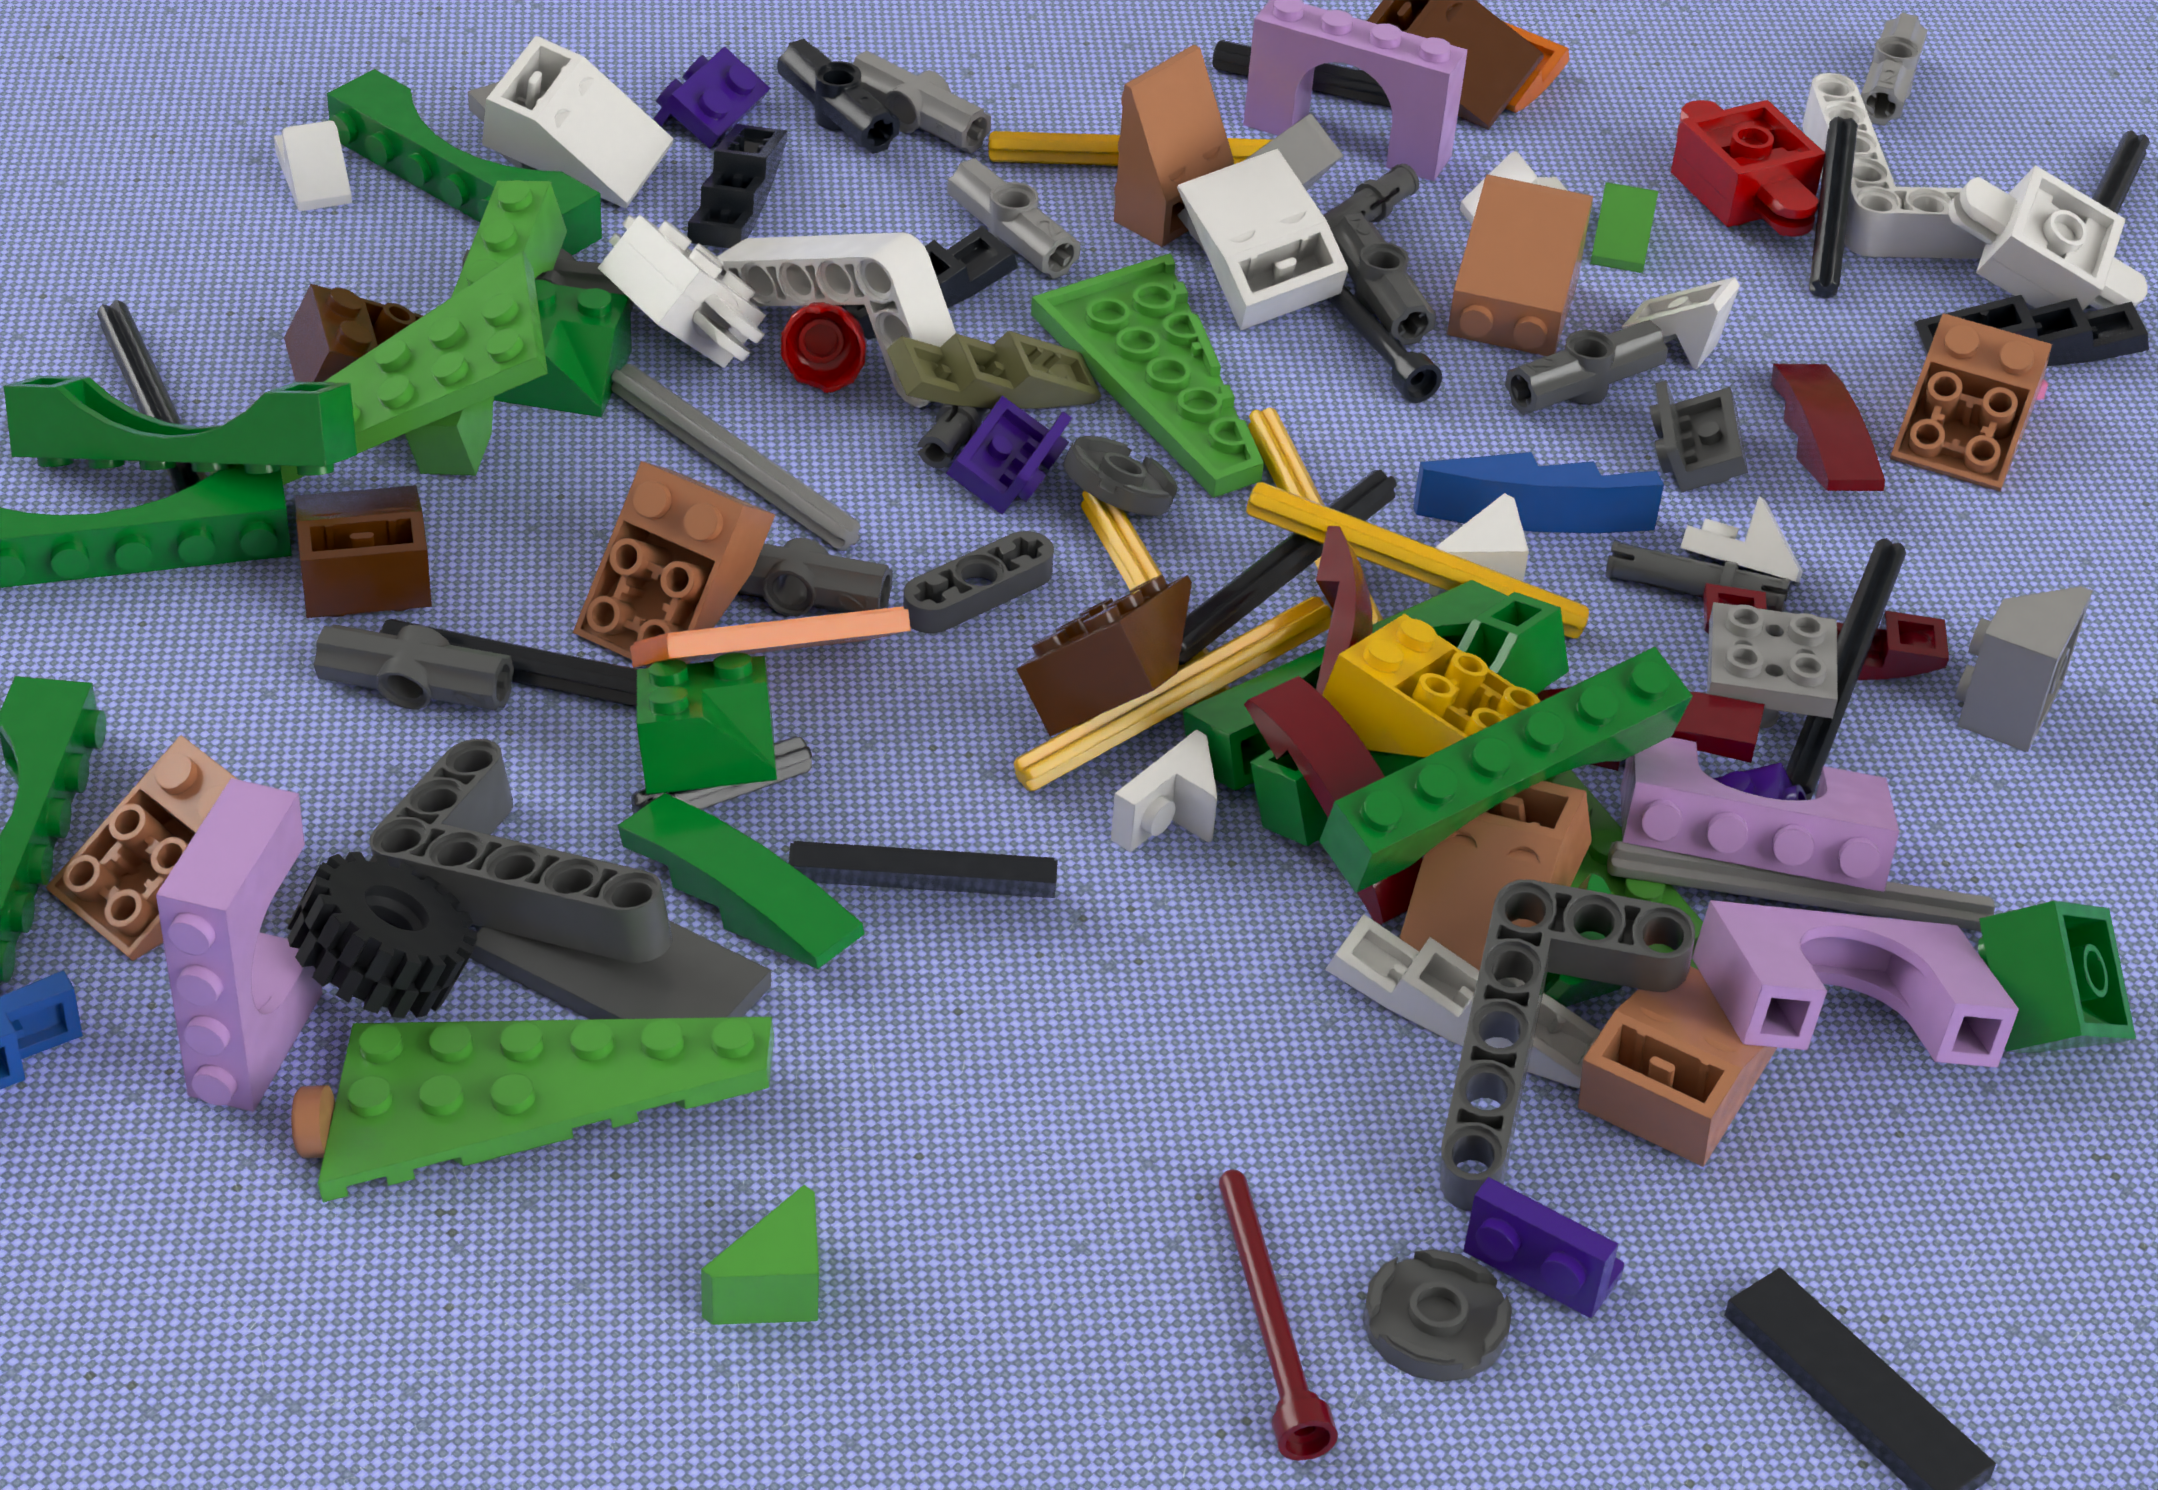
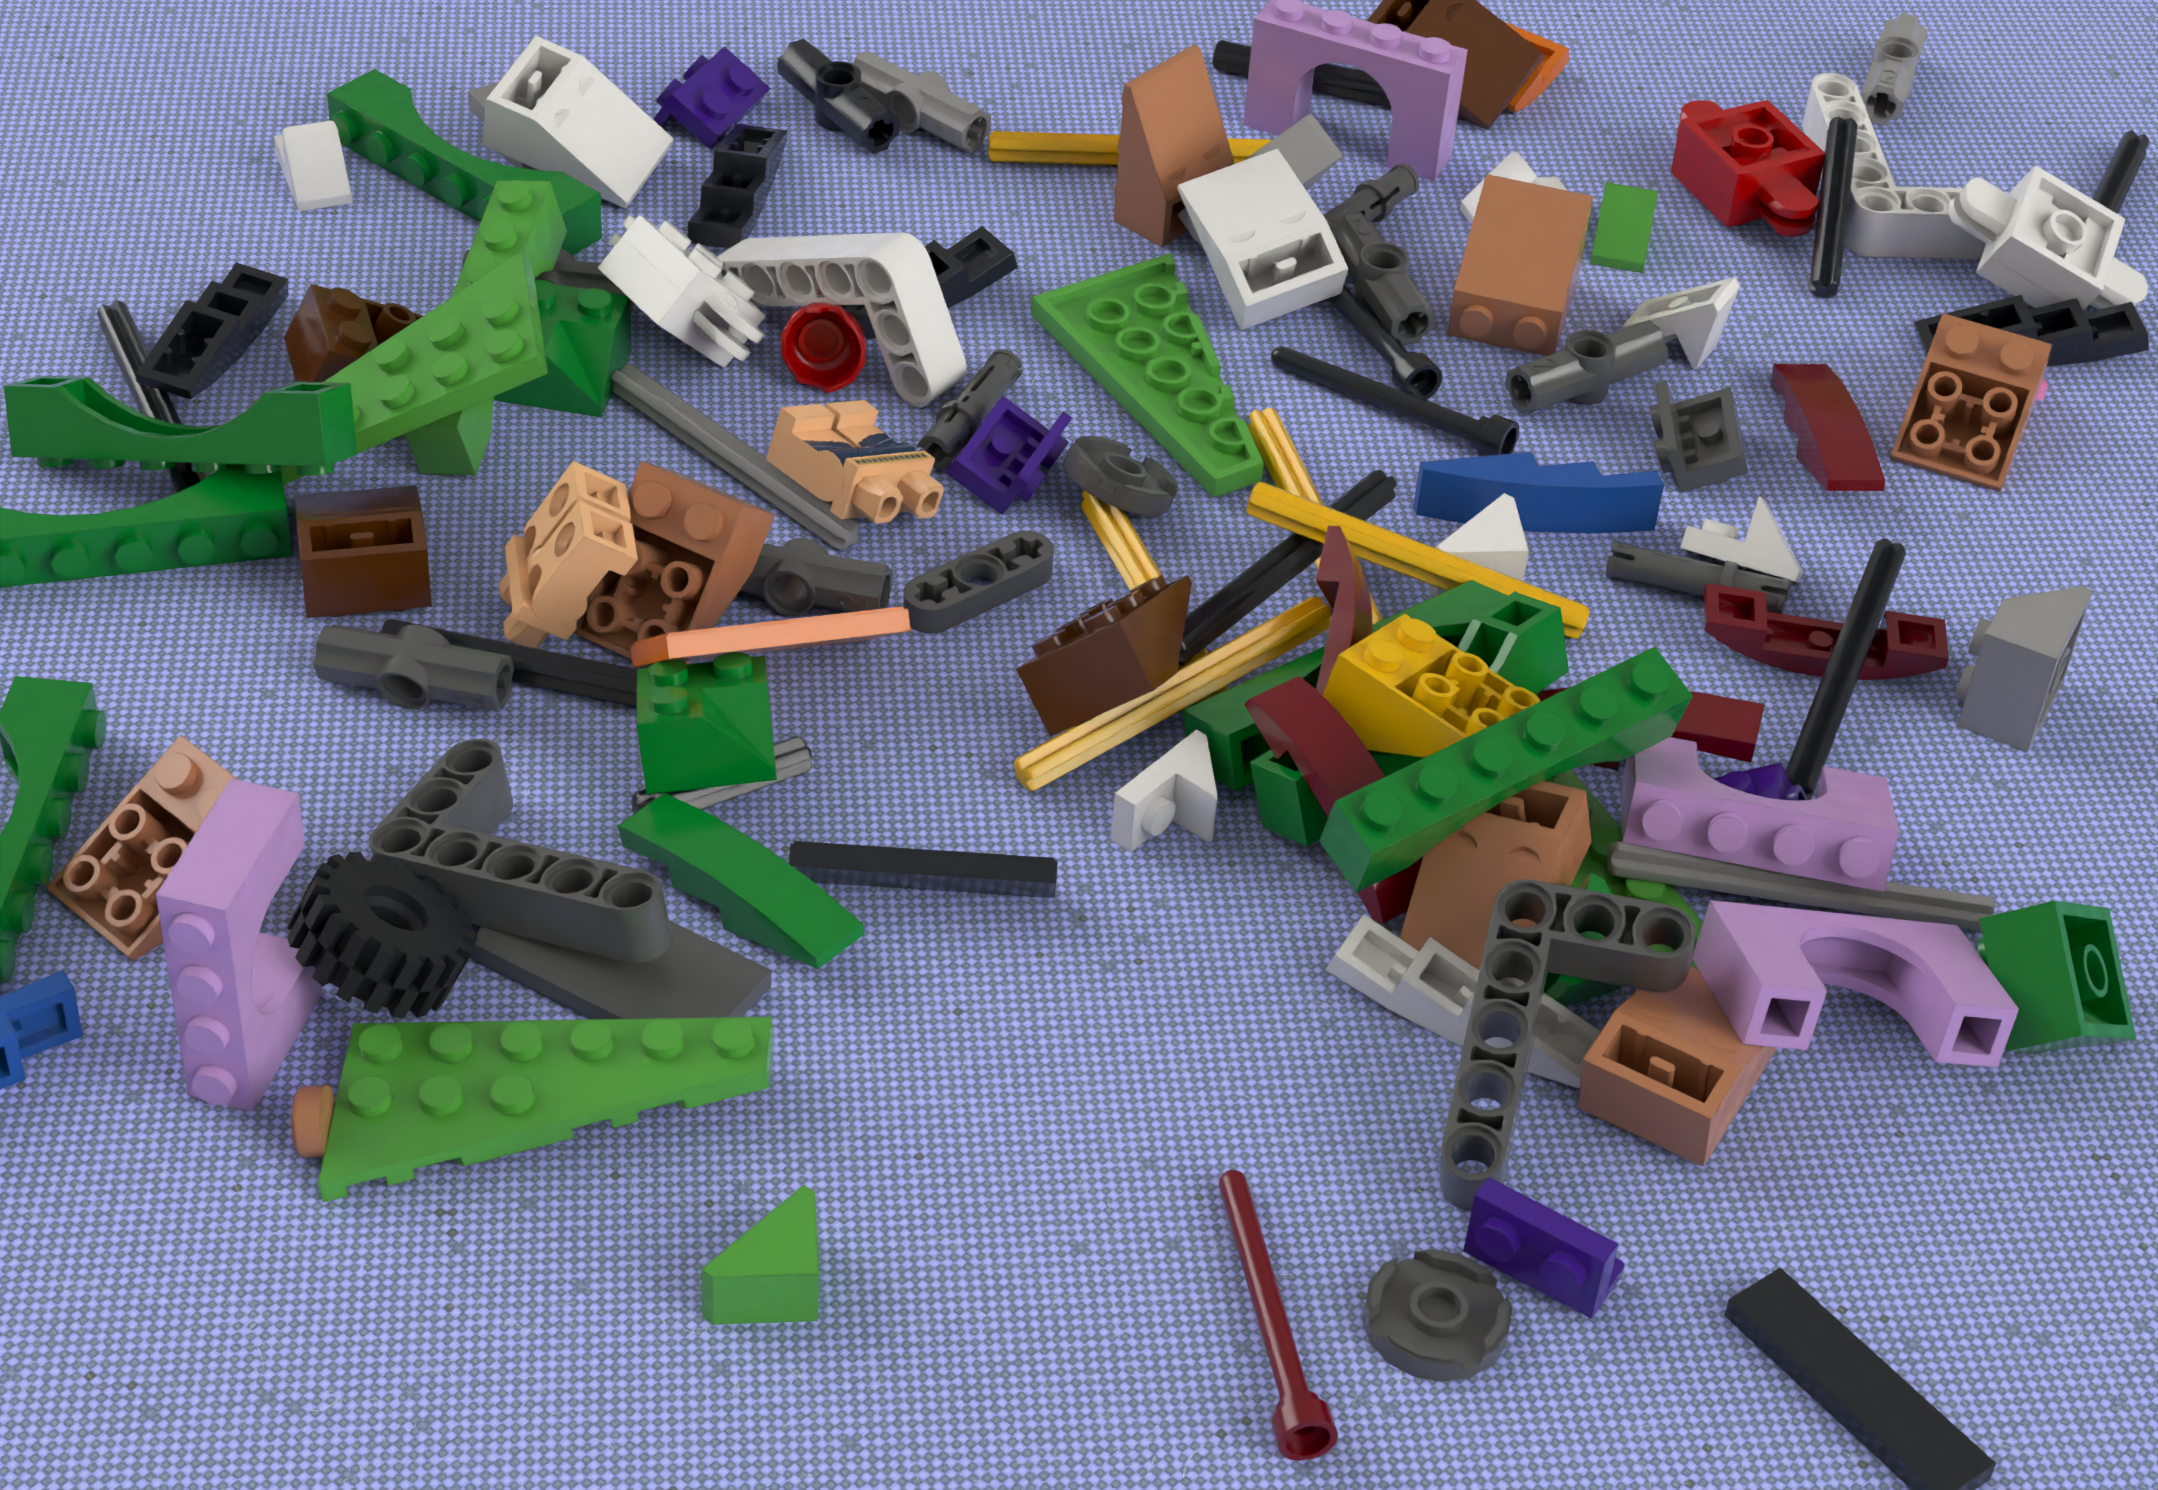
olive slope [886,330,1102,409] -> none
light grey piece [947,158,1080,279] -> none
light grey plate [1707,602,1838,728] -> none
none -> black slope [136,262,289,400]
none -> light nougat hips [499,461,638,649]
none -> light nougat hips [766,400,944,524]
none -> black piece [1271,346,1519,457]

